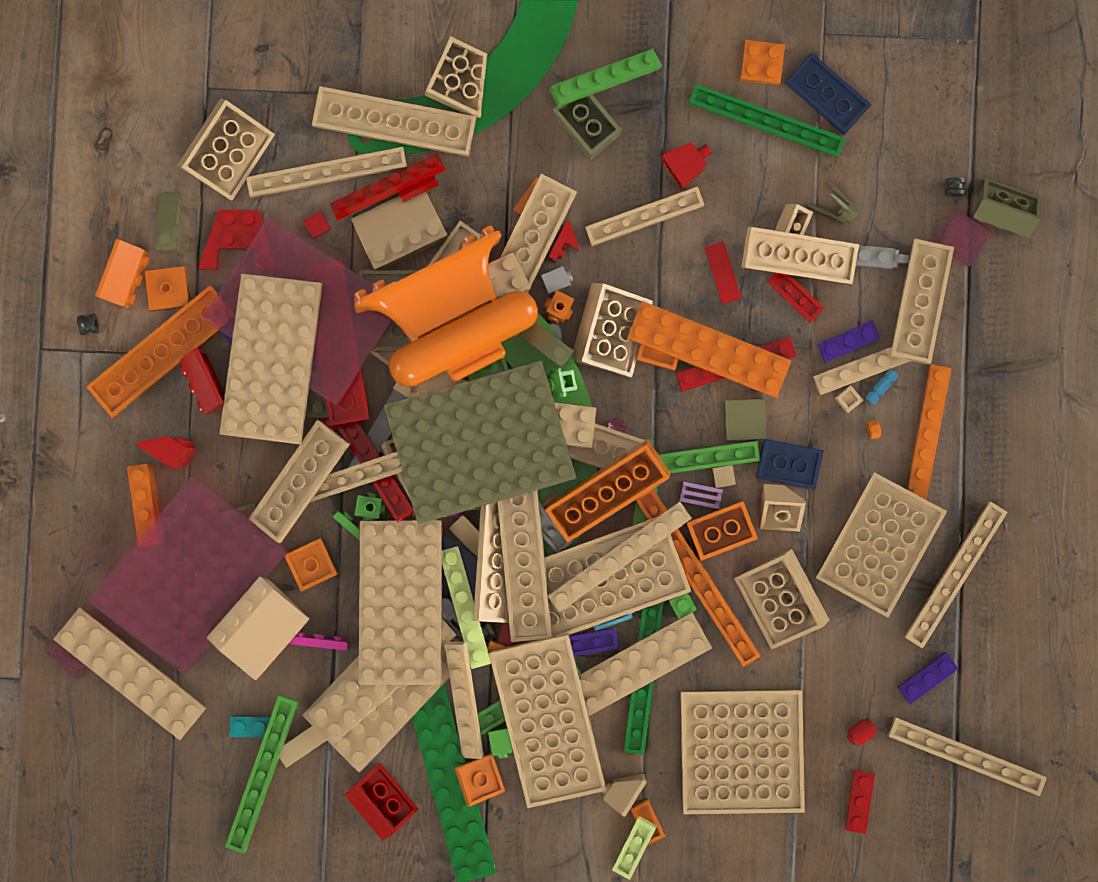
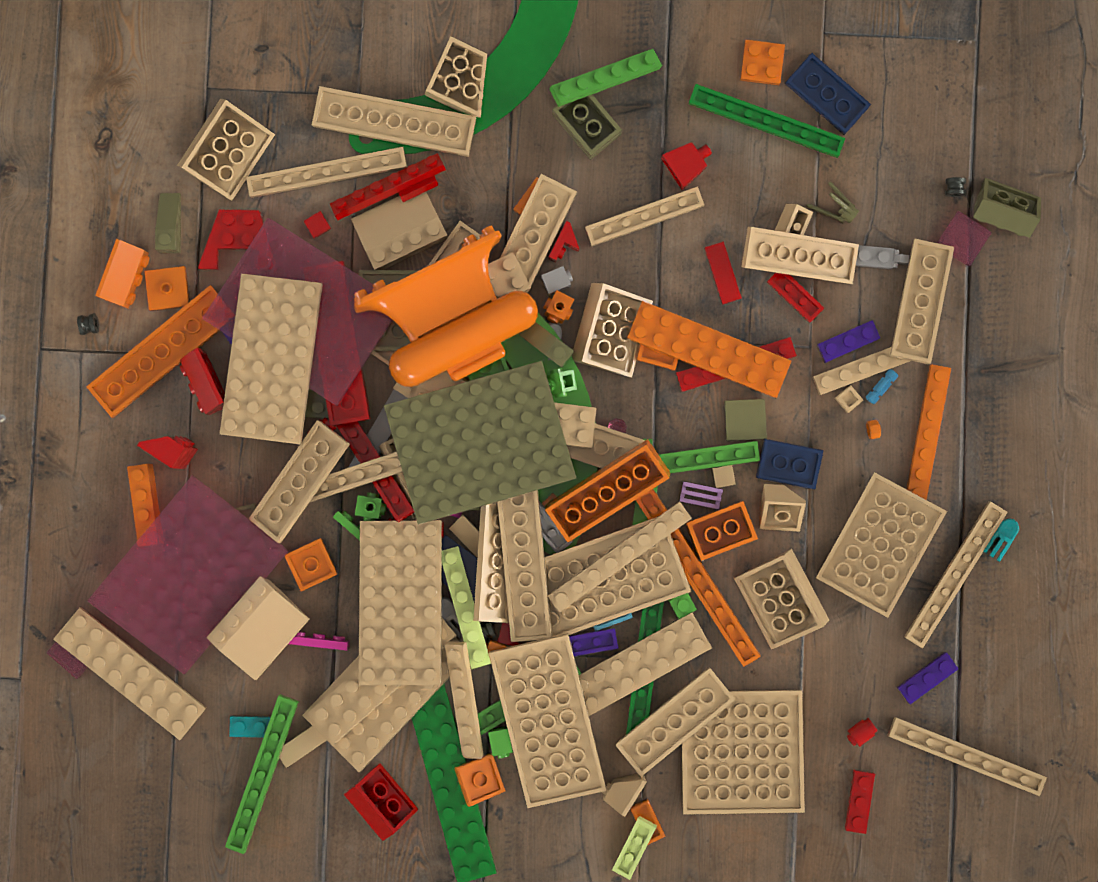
none -> tan plate [615,667,736,777]
none -> teal arm [983,518,1019,562]

